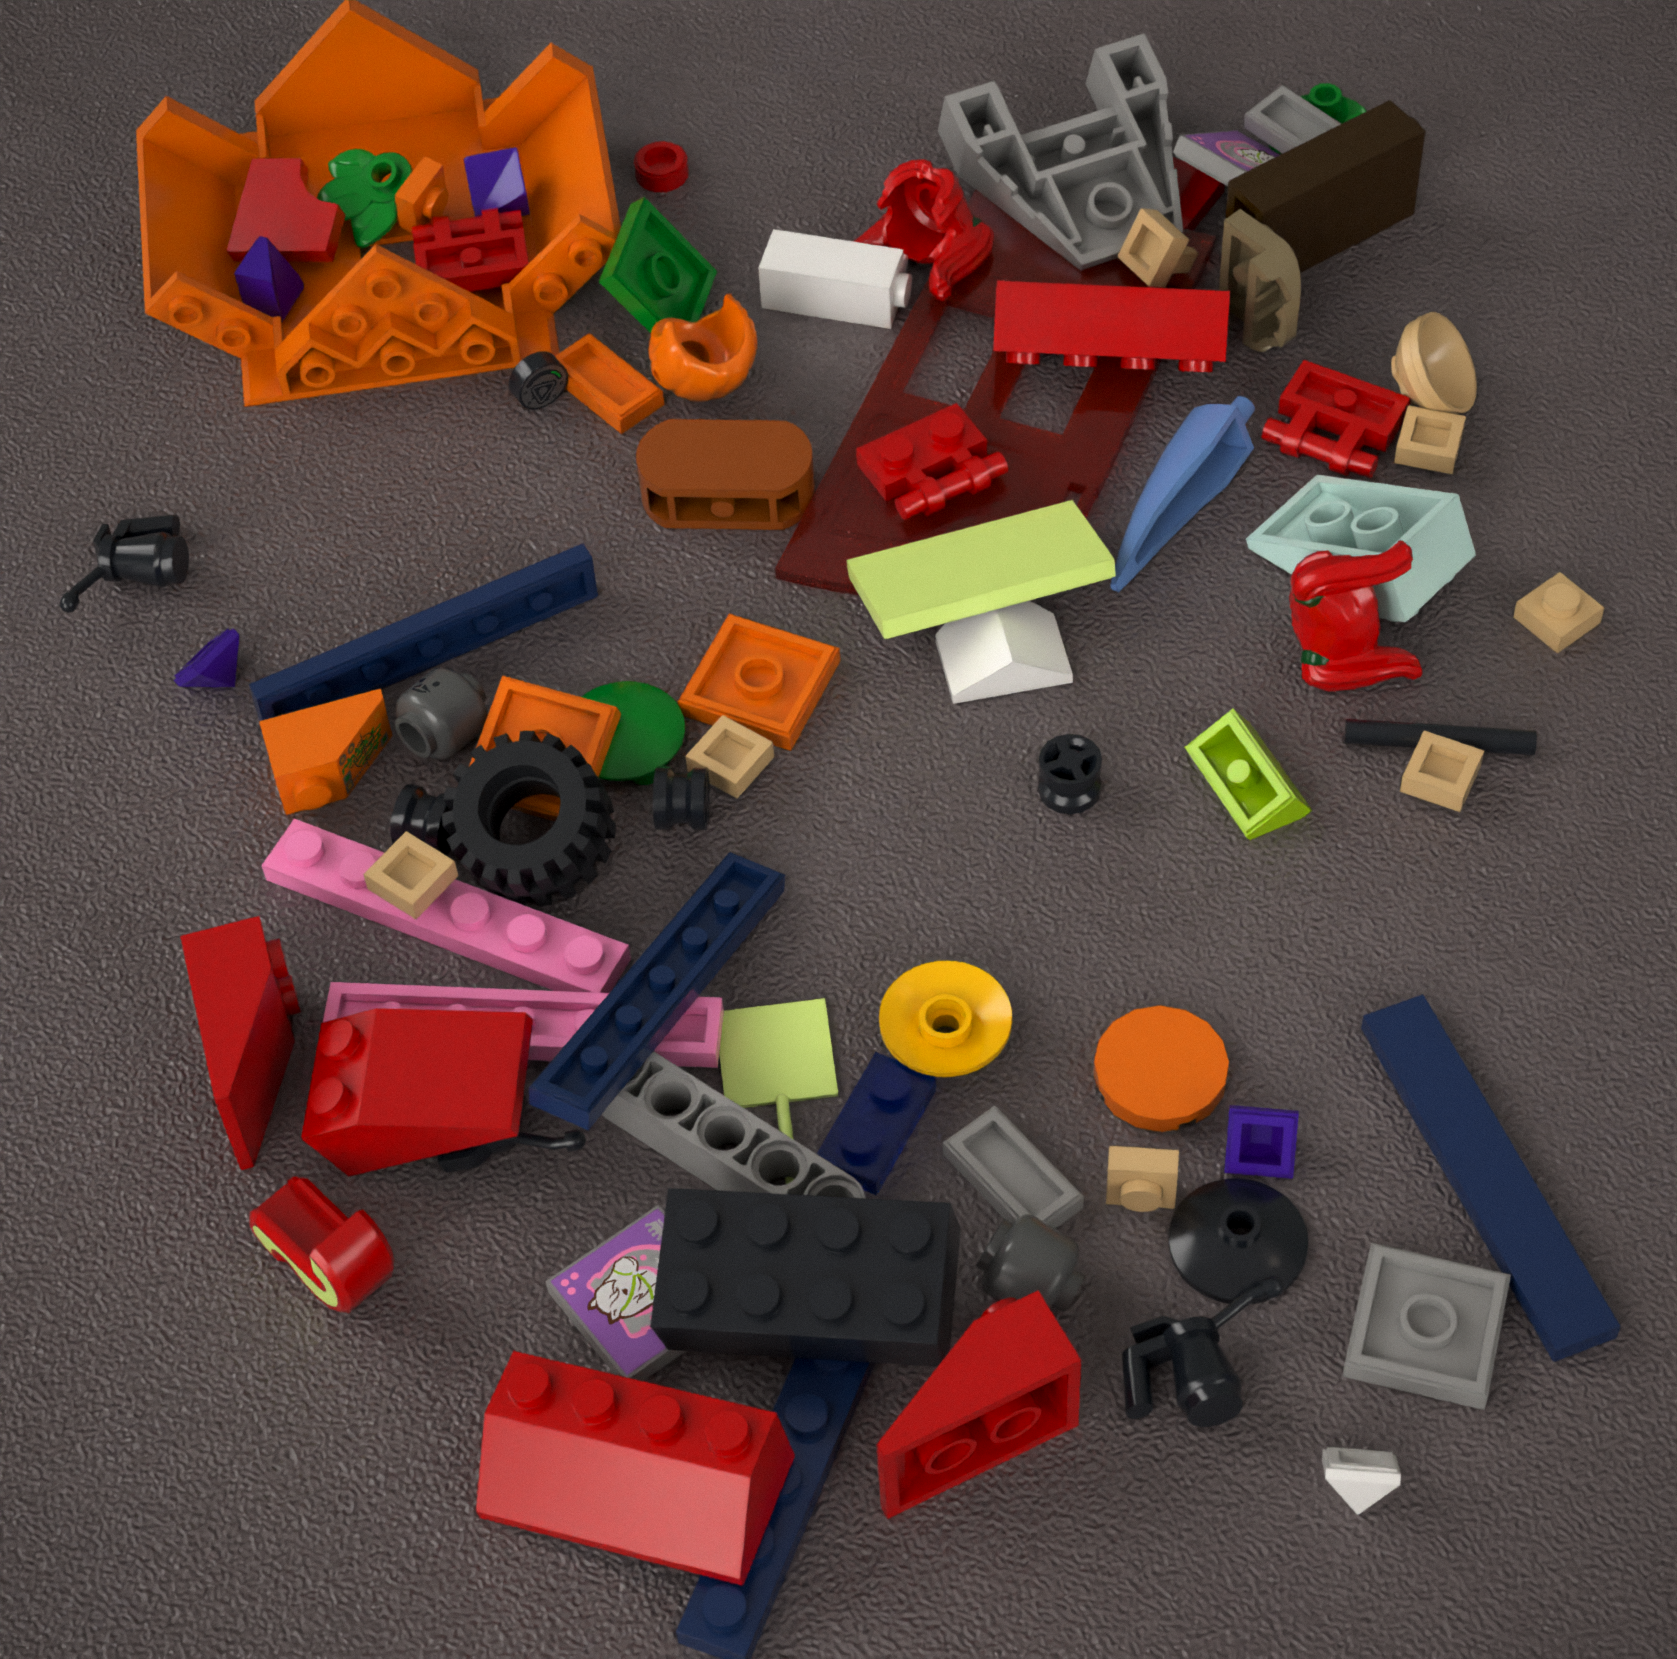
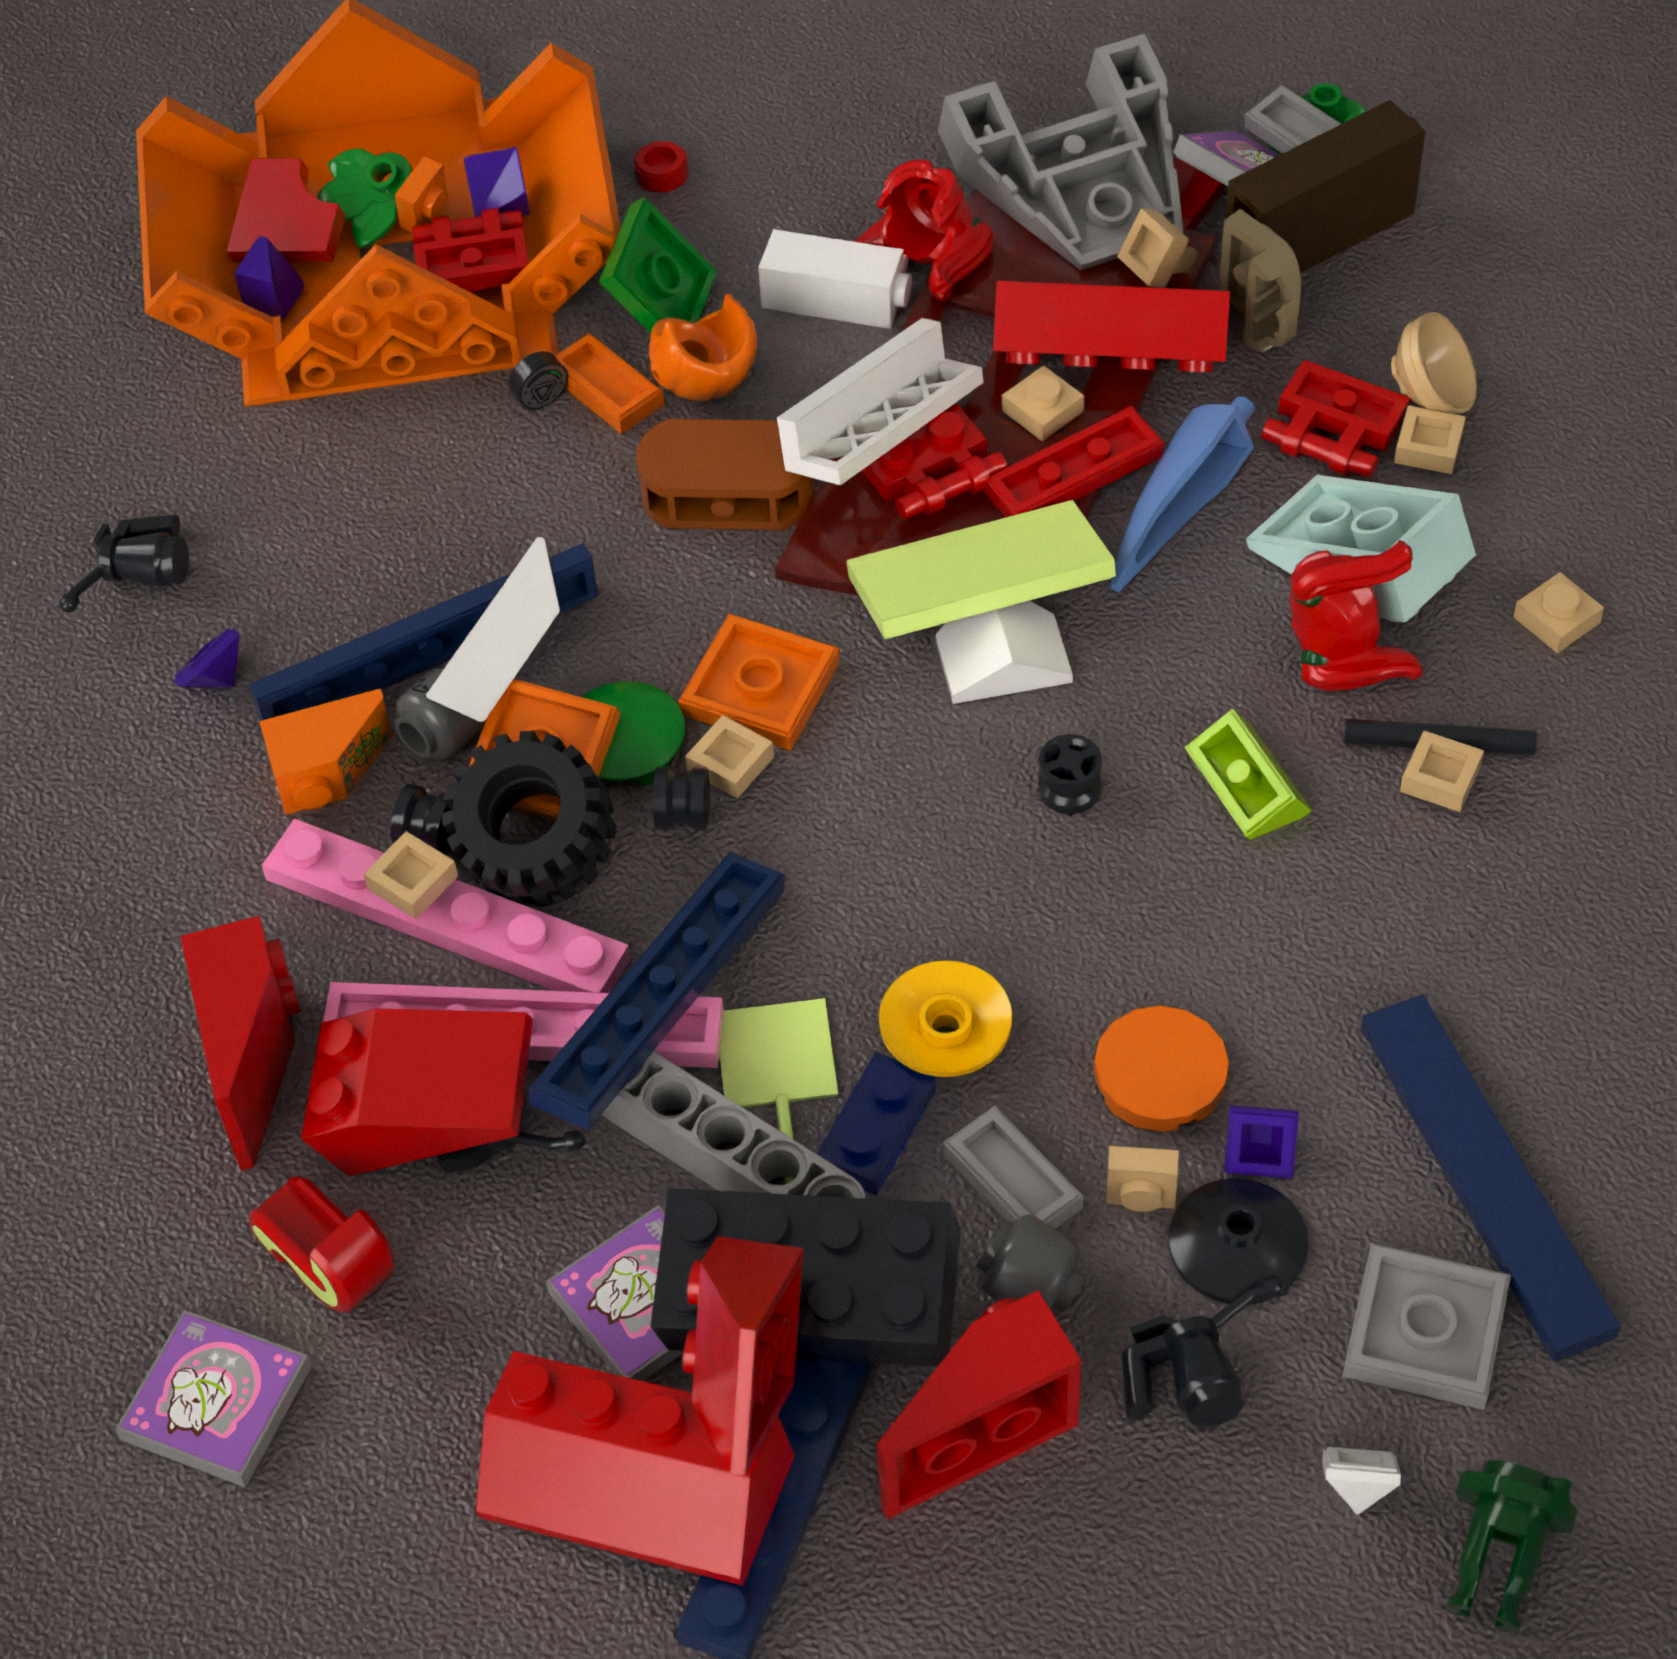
none -> tile [115,1310,312,1488]
none -> white sticker [426,537,560,722]
none -> red slope [683,1236,804,1476]
none -> white fence [777,318,984,485]
none -> red tile [984,405,1165,518]
none -> tan plate [1002,365,1084,442]
none -> dark green piece [1446,1460,1578,1632]

